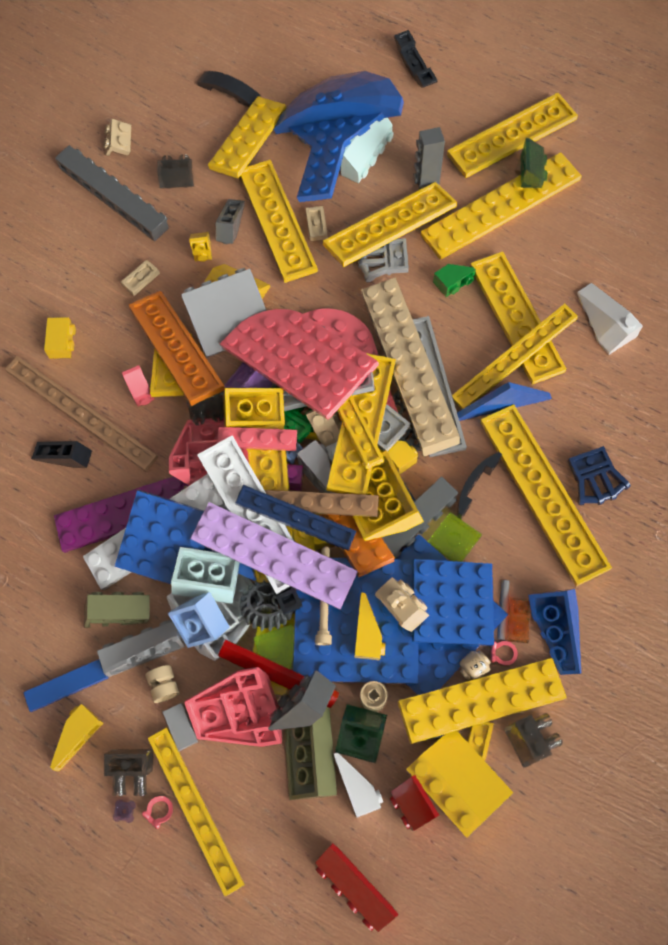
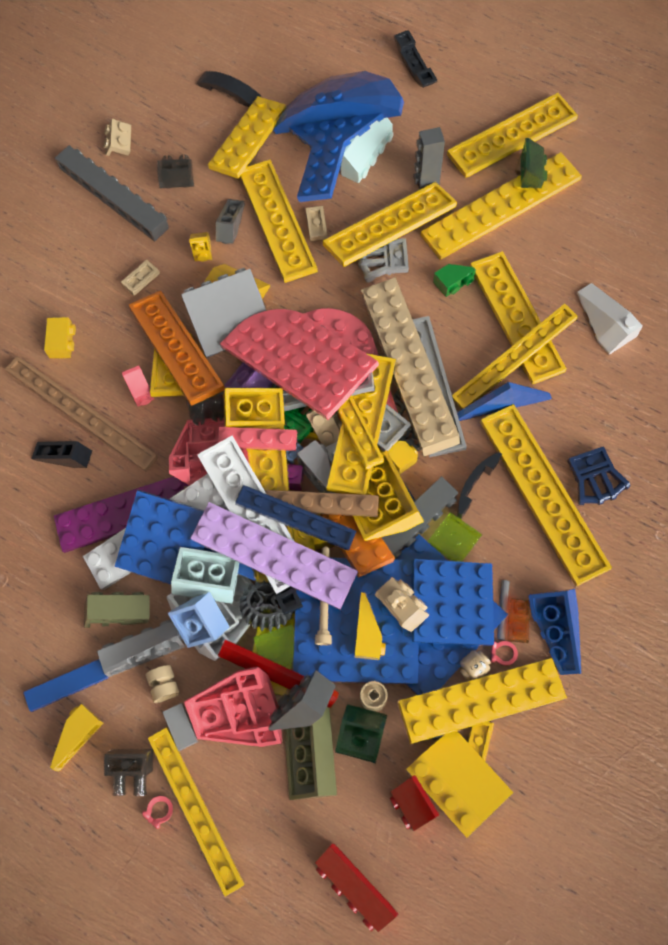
plate [113,800,136,823] -> none
white slope [334,752,383,818] -> none
clear smoke brick [504,713,563,768] -> none

